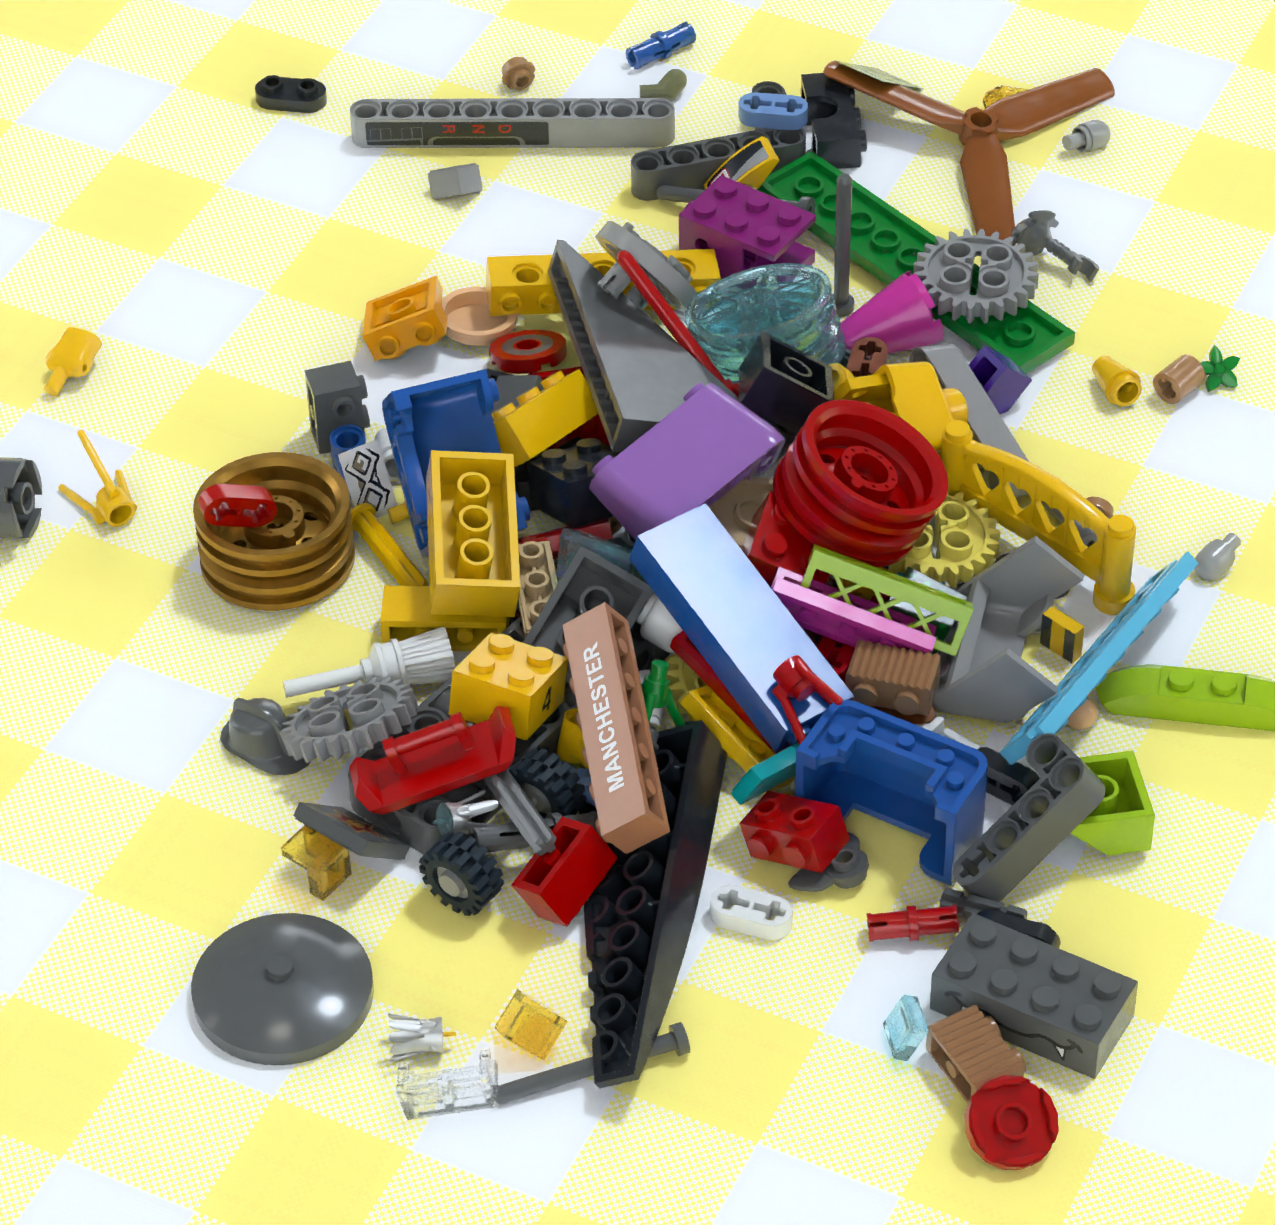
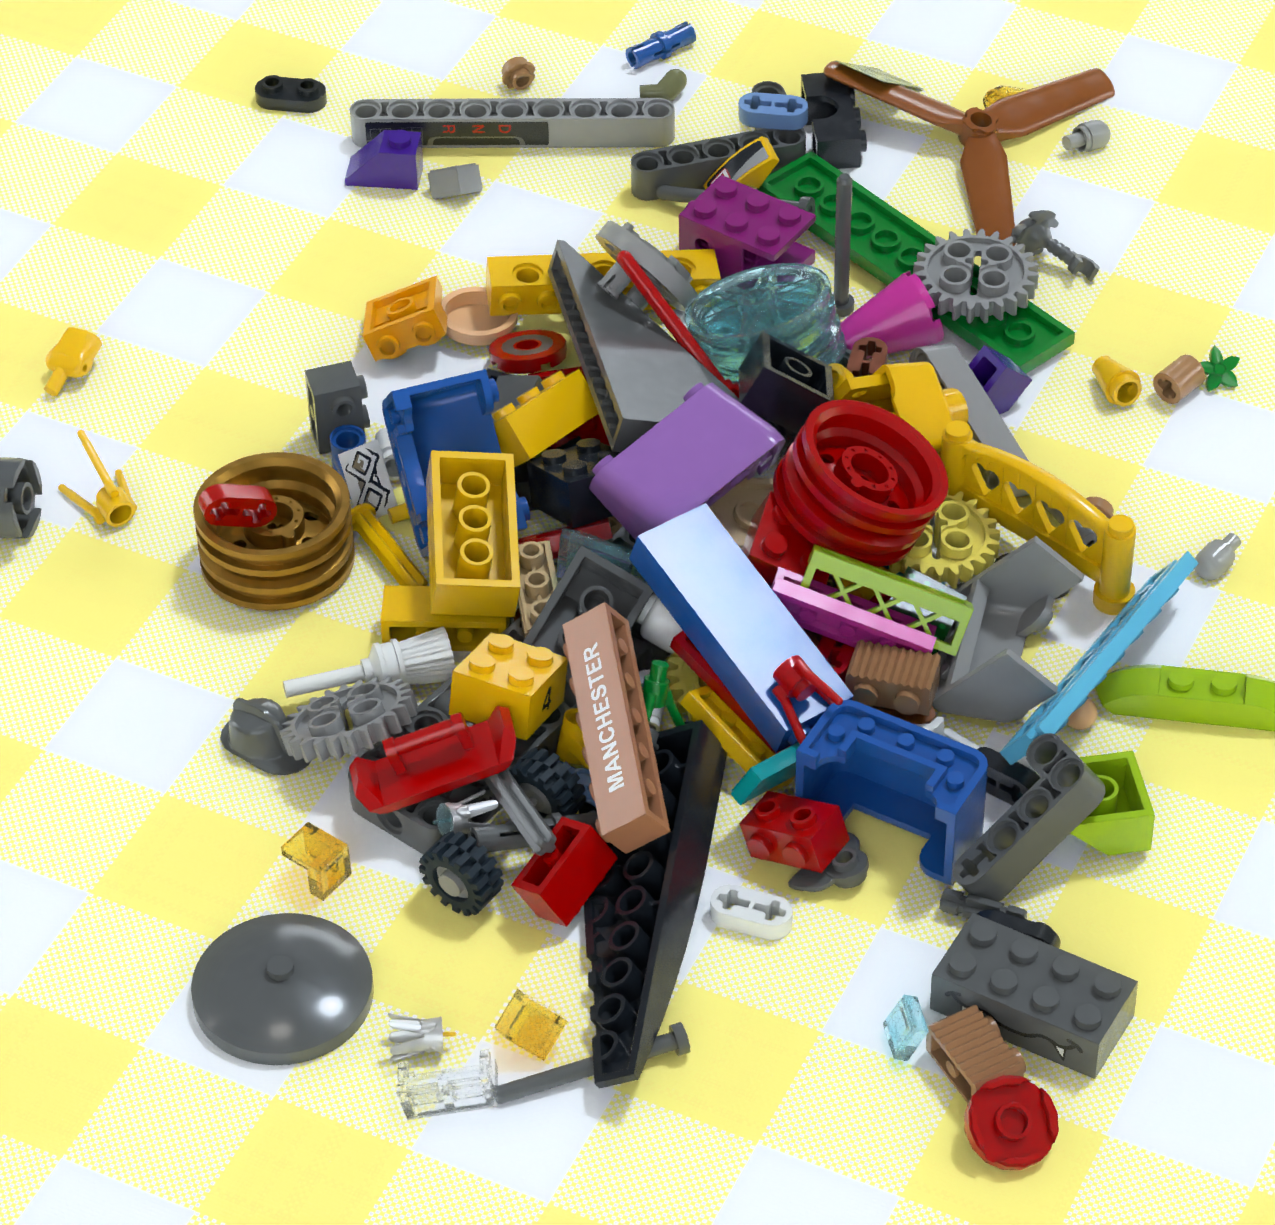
dark grey tile [293,802,410,860] -> none
red pin [866,905,959,942] -> none
yellow tile [1040,606,1084,663] -> none
none -> dark purple slope [345,130,423,190]

